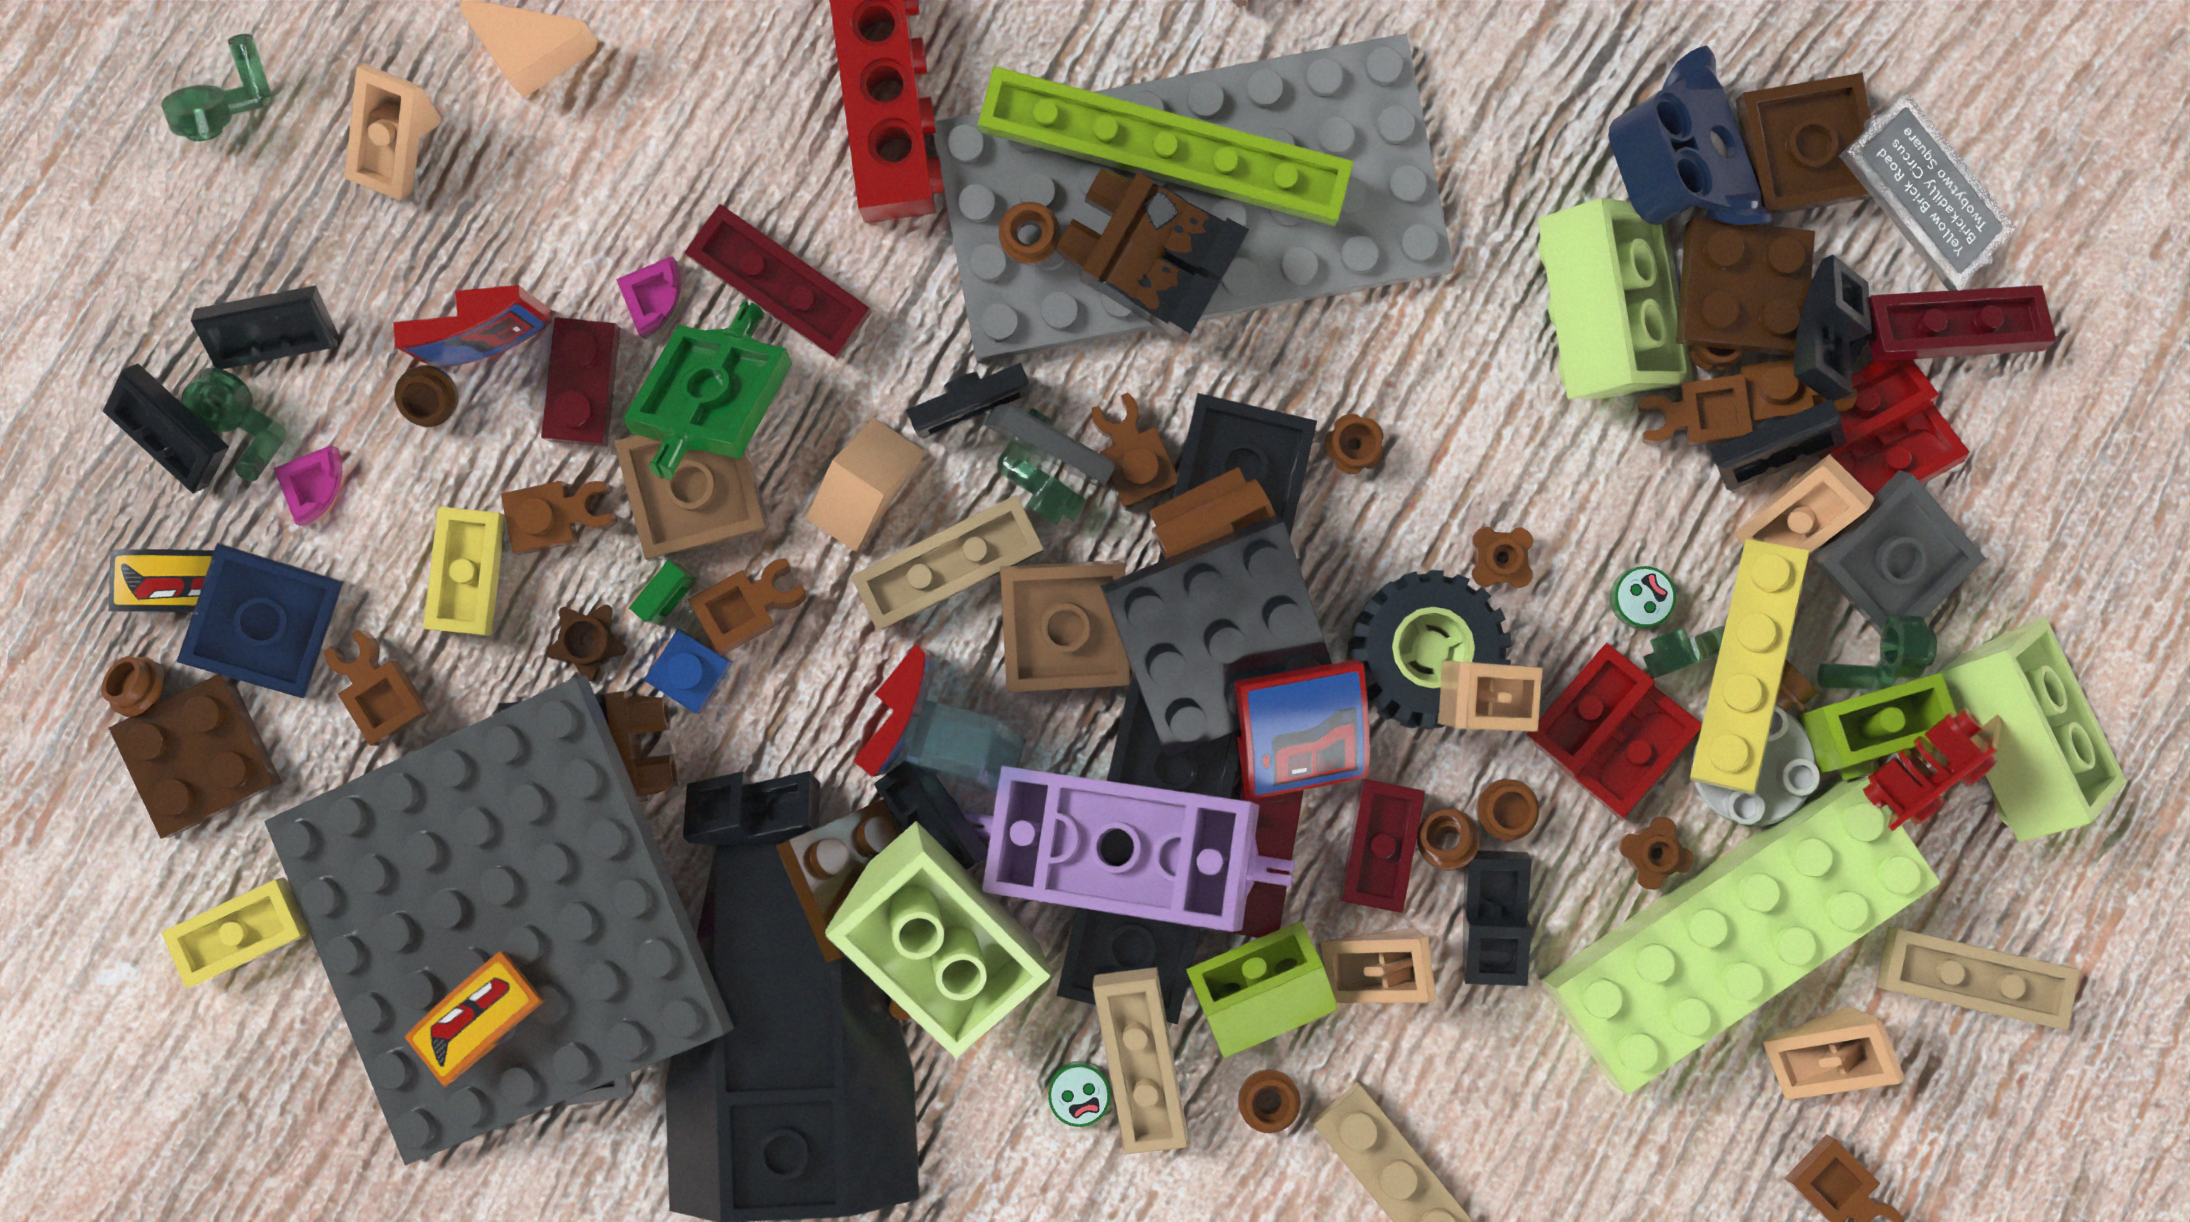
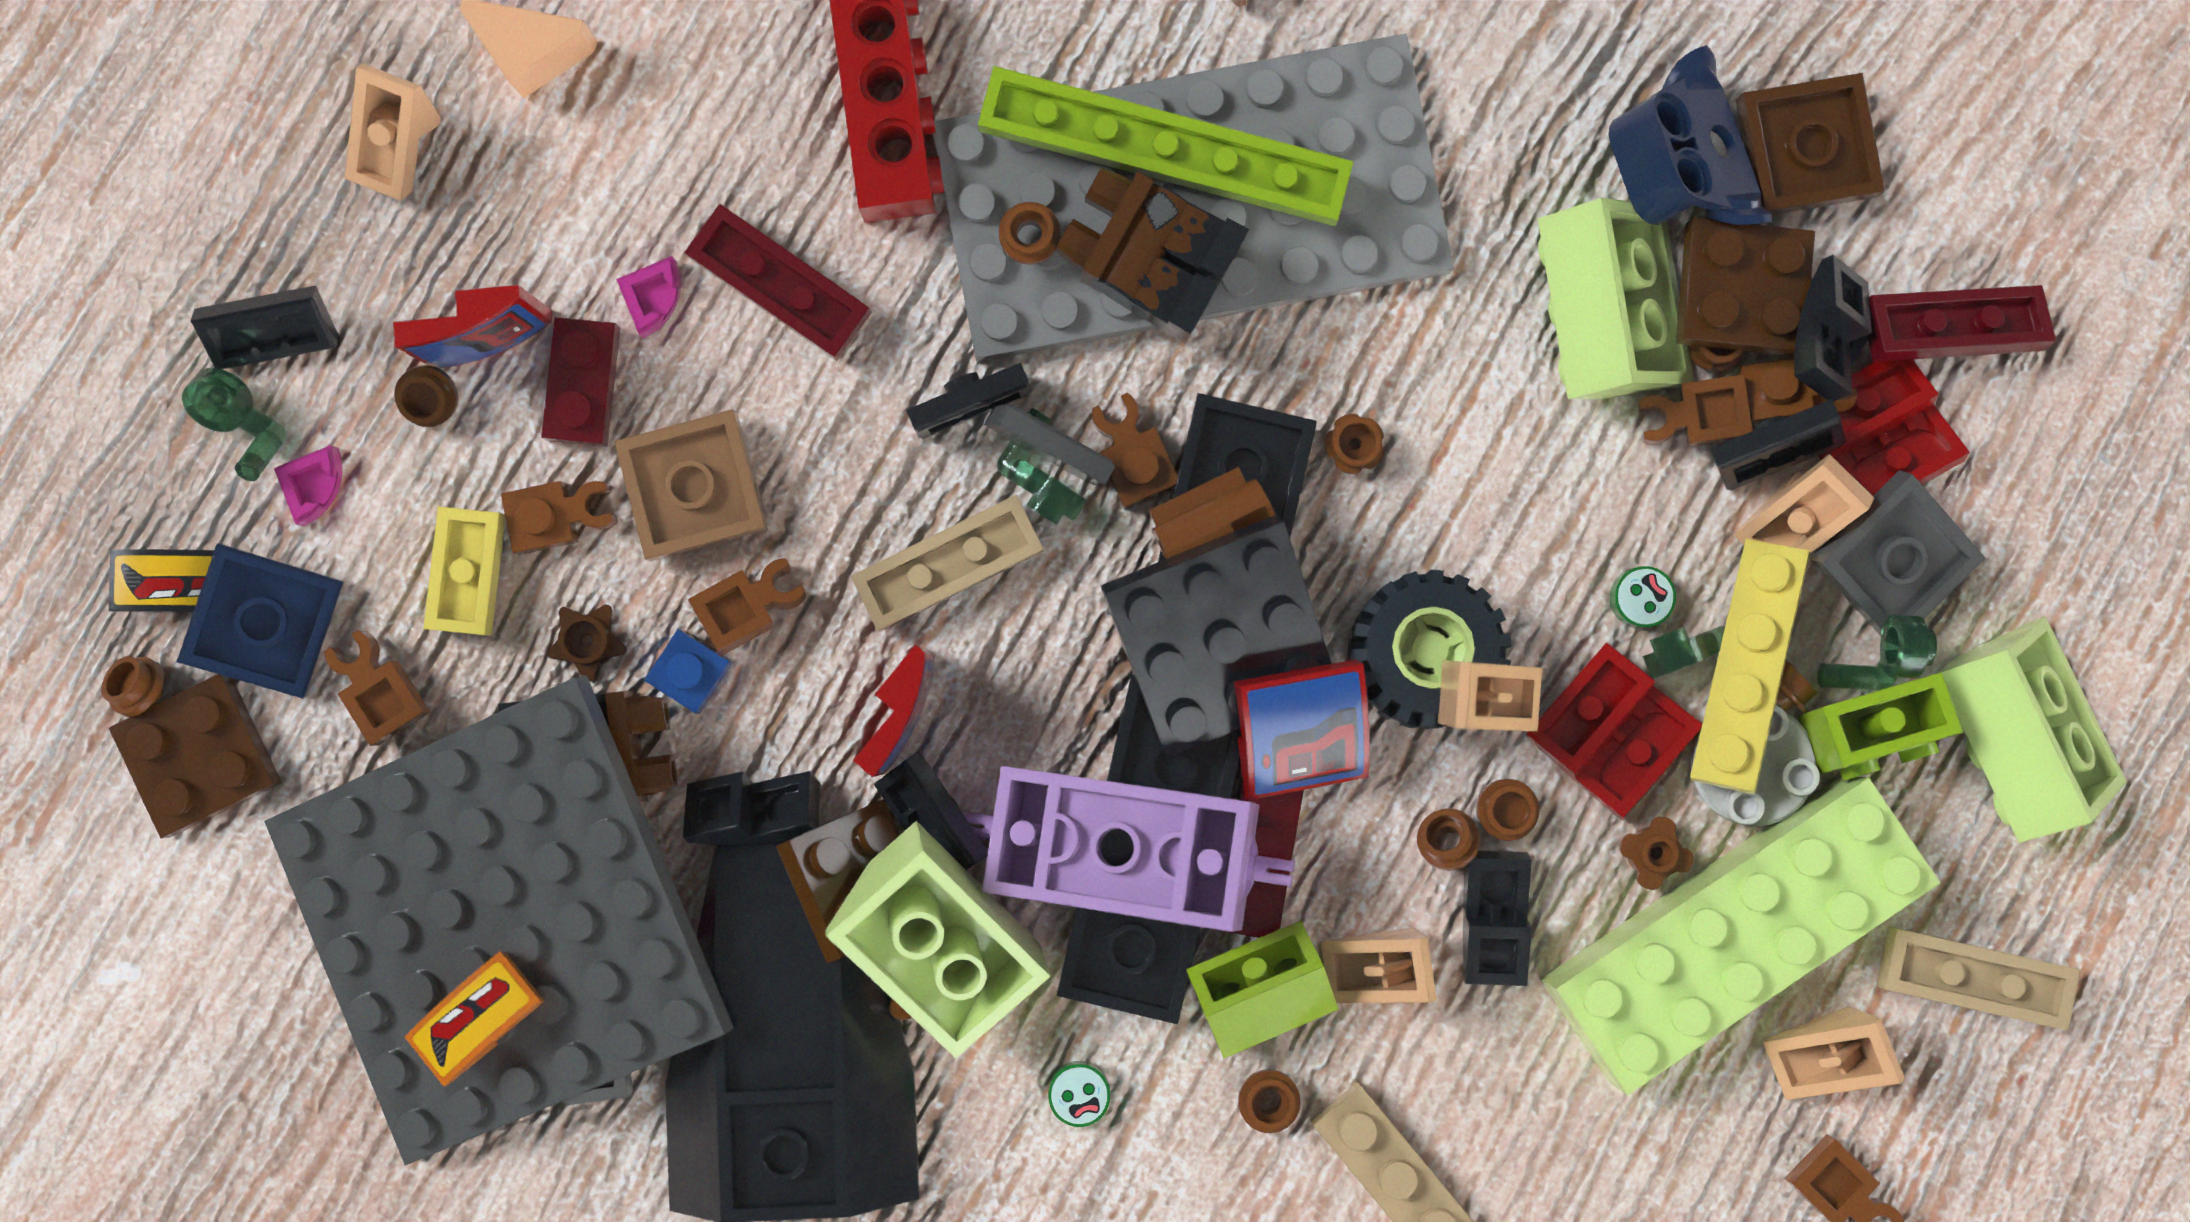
black plate [103,363,230,494] -> none
clear green plate [161,34,272,141] -> none
light yellow plate [161,877,310,989] -> none
green plate [623,301,792,480] -> none
green tile [628,560,696,625] -> none
light nougat slope [806,418,925,553] -> none
clear light blue slope [905,699,1026,795] -> none
medium nougat plate [1000,560,1130,693] -> none
tan plate [1093,967,1188,1155] -> none
dark red plate [1339,779,1425,913] -> none
dark orange plate [1471,527,1533,588] -> none
piece [1839,91,2017,291] -> none
red hinge [1863,709,2002,832] -> none

